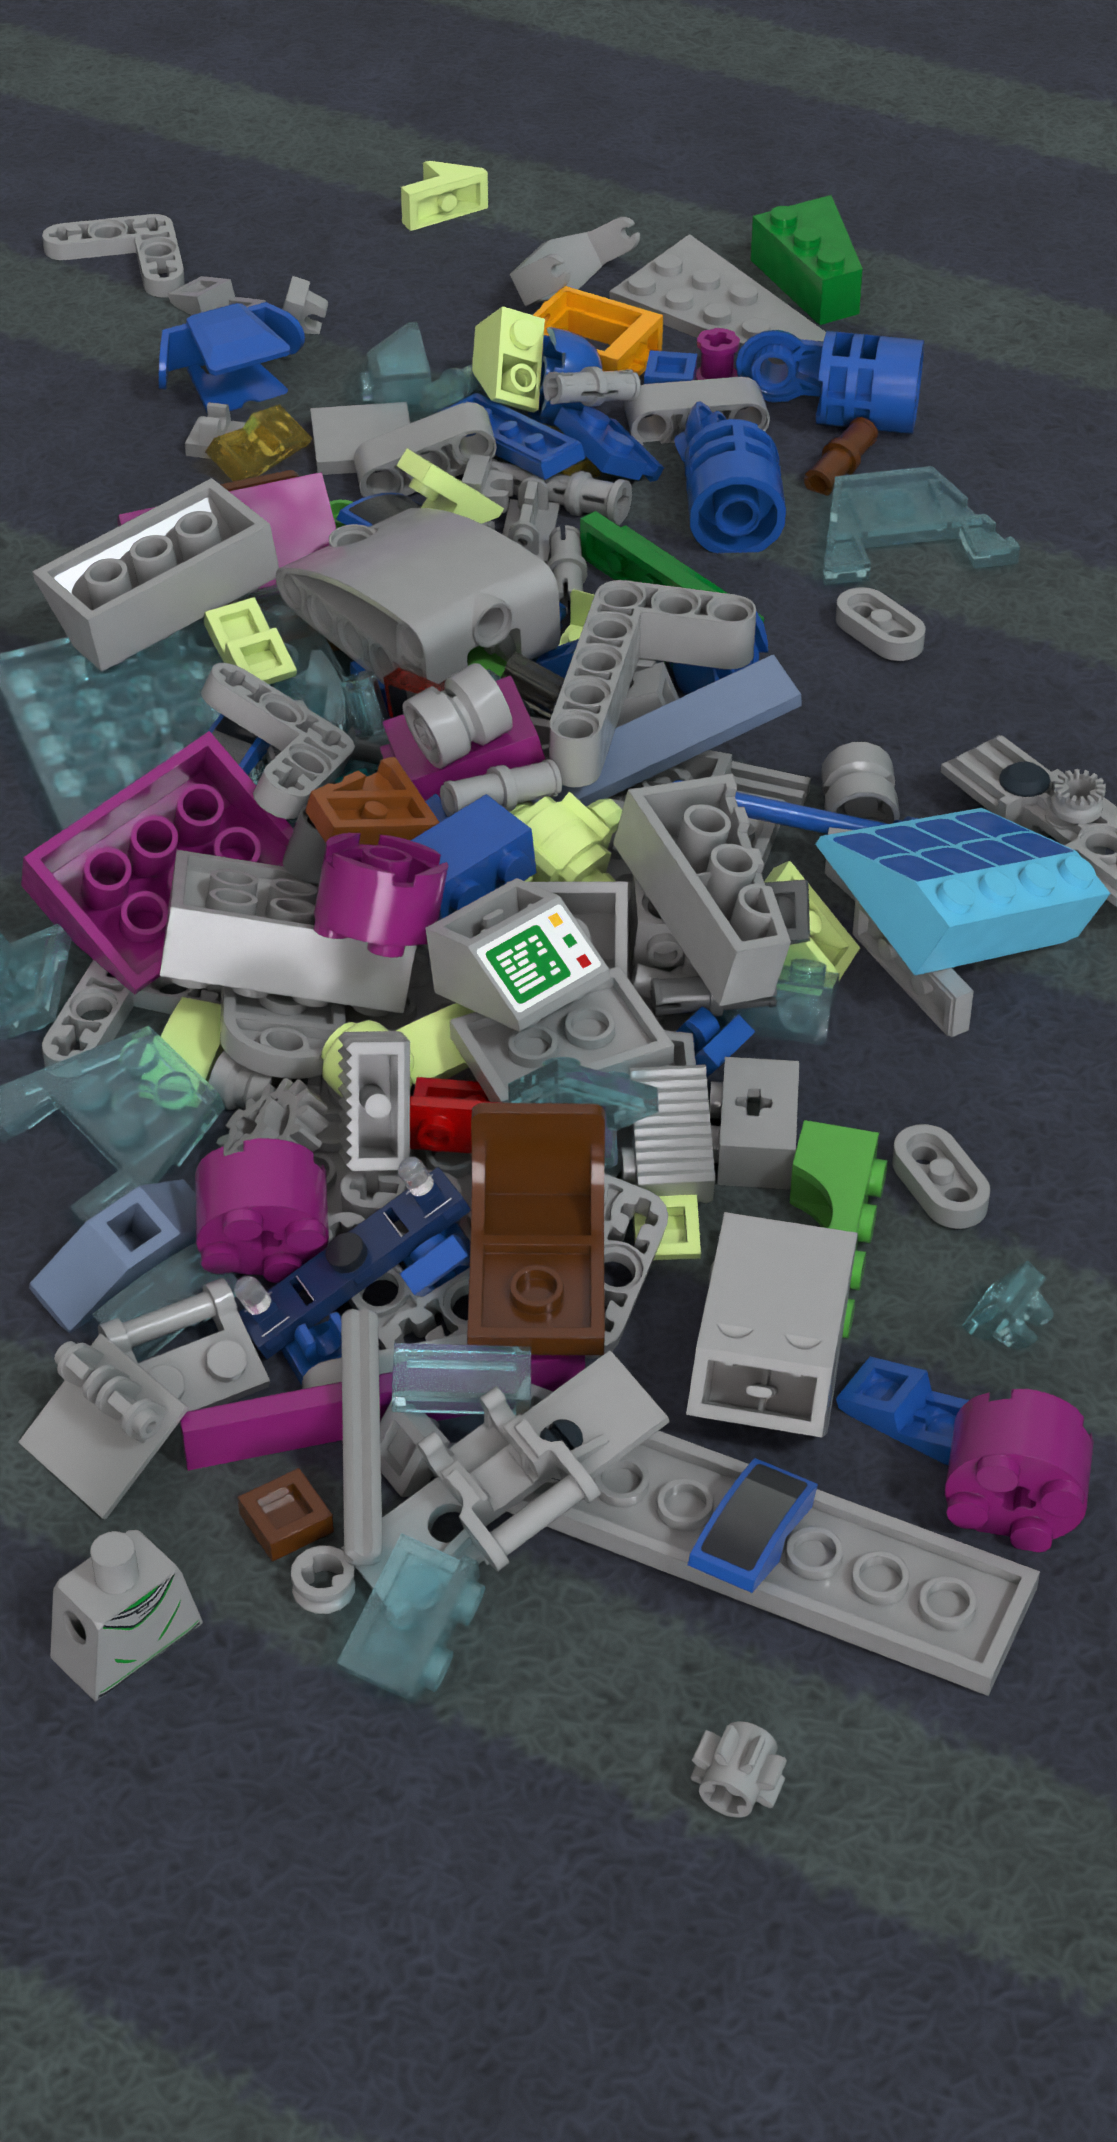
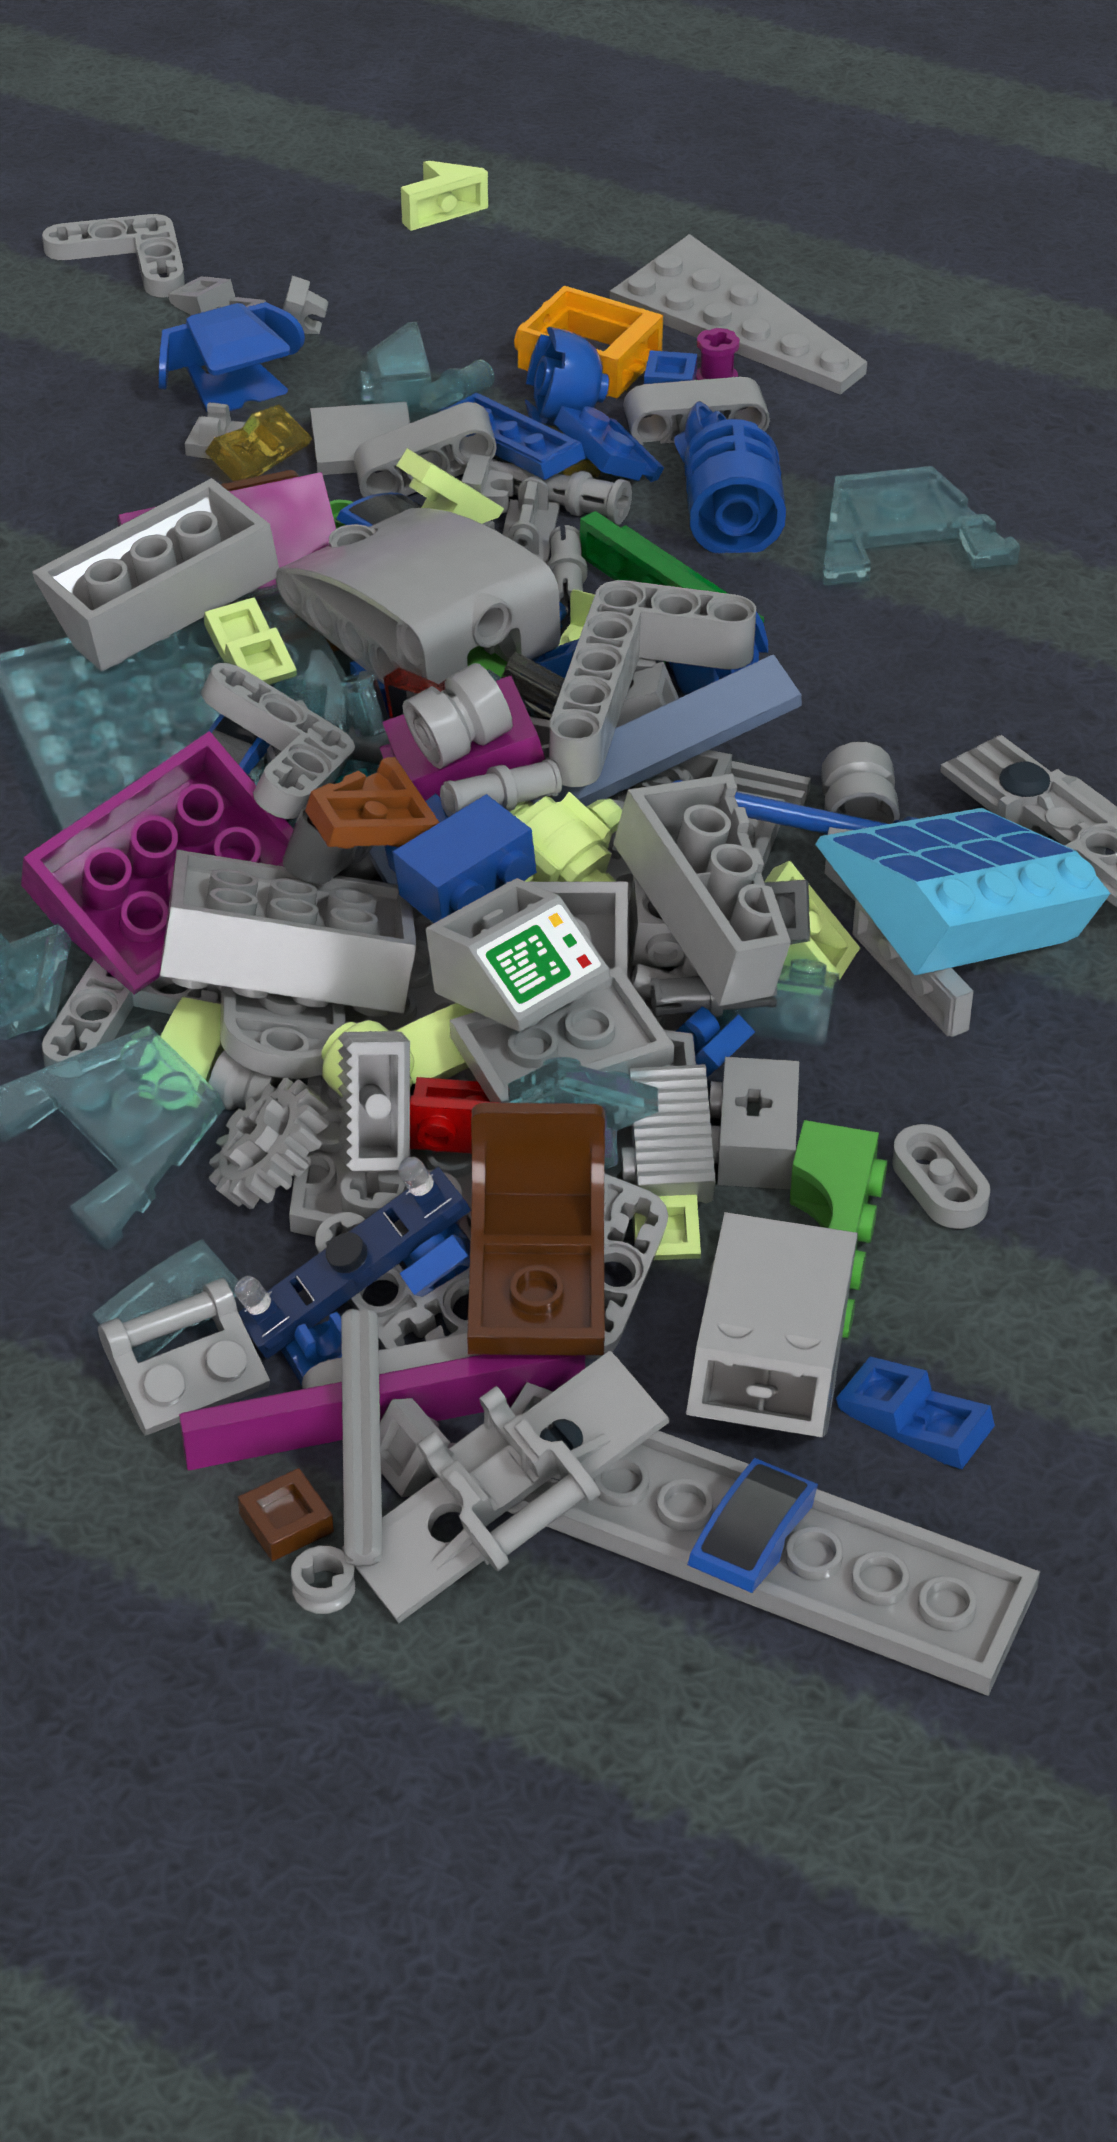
light grey hinge [18,1333,189,1519] -> none
sand blue slope [29,1179,197,1334] -> none
light grey torso [50,1530,203,1702] -> none
magenta brick [195,1138,329,1283] -> none
magenta brick [313,833,449,958] -> none
clear light blue bracket [337,1533,485,1704] -> none
clear light blue tile [392,1343,531,1415] -> none
yellowish green slope [472,306,545,413] -> none
light grey piece [510,217,640,306] -> none
light grey pin [543,367,641,407] -> none
light grey gear [690,1721,787,1817] -> none
blue cylinder [736,330,924,434] -> none
green wedge [751,195,863,325] -> none
reddish brown pin [804,417,878,496] -> none
light grey plate [836,587,926,661] -> none
magenta brick [945,1389,1094,1552] -> none
clear light blue tile [962,1260,1054,1350] -> none
light grey bush [1051,769,1106,824] -> none

